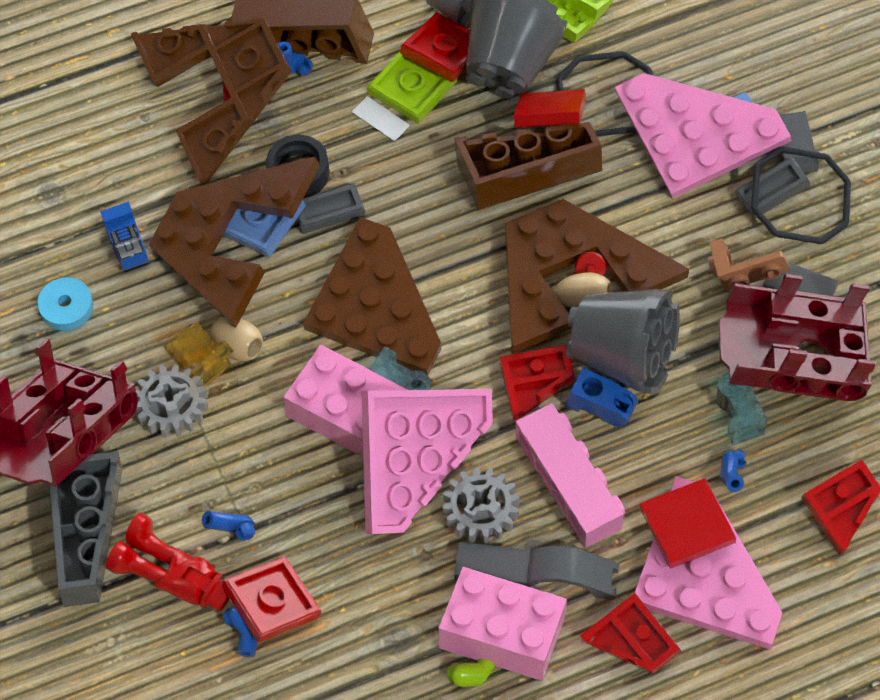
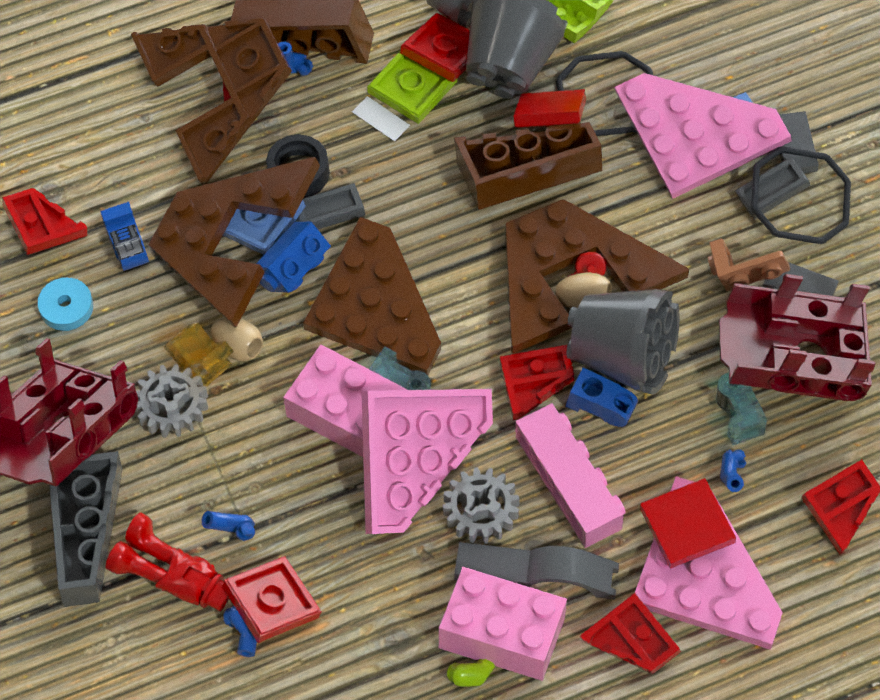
none -> red wing [2,188,87,255]
none -> blue brick [256,221,331,293]

